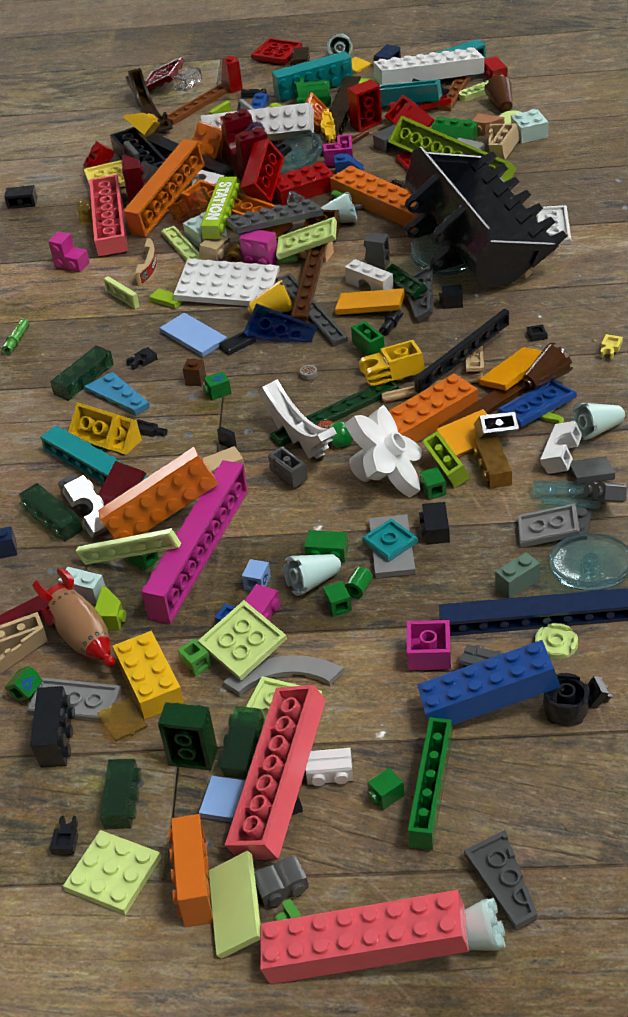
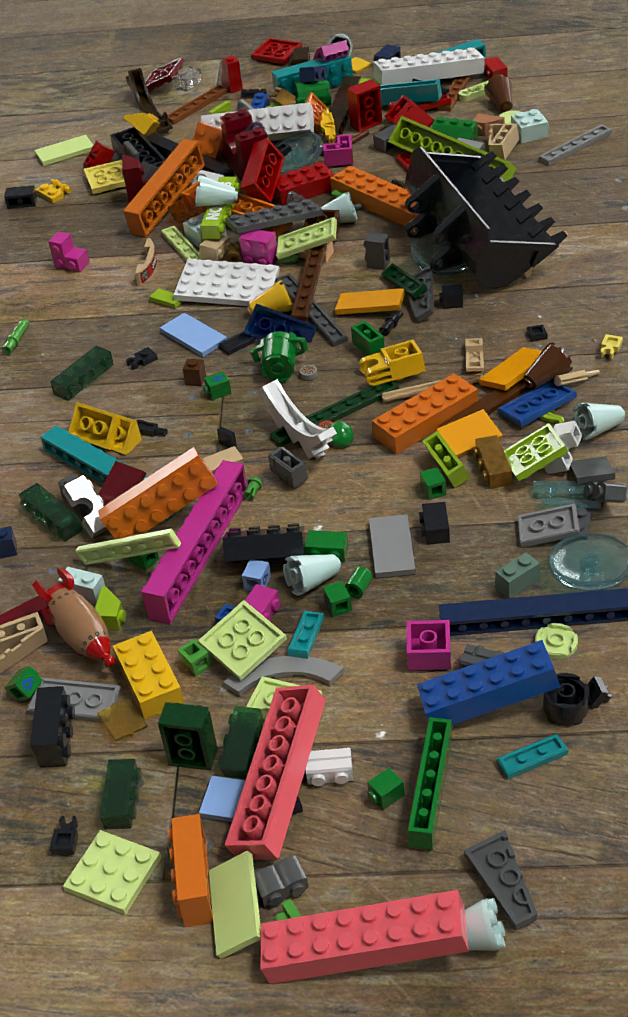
clear yellow brick [77,200,93,225] -> none
dark azure wing [84,372,150,415] -> none
coral brick [89,174,128,256] -> none
yellowish green tile [104,276,140,309] -> none
blue slope [334,153,365,174] -> none
white plant [344,405,423,498] -> none
white arch [345,259,394,291] -> none
teal tile [362,518,418,562] -> none
black tile [414,309,509,393] -> none
dark grey brick [474,412,519,439] -> none
white tile [536,205,571,245] -> none
none -> yellowish green tile [34,135,93,166]
none -> yellow plate [35,179,71,203]
none -> light aqua cone [195,175,238,207]
none -> black brick [222,523,305,562]
none -> bright green pin [243,477,262,501]
none -> green container [250,331,309,382]
none -> pearl gold brick [270,87,296,106]
none -> teal tile [287,611,324,659]
none -> dark blue brick [299,65,327,82]
none -> dark pink plate [313,40,349,62]
none -> teal tile [497,734,568,780]
none -> lime plate [504,423,569,481]
none -> light grey tile [539,124,612,166]
none -> tan axle [554,370,600,386]

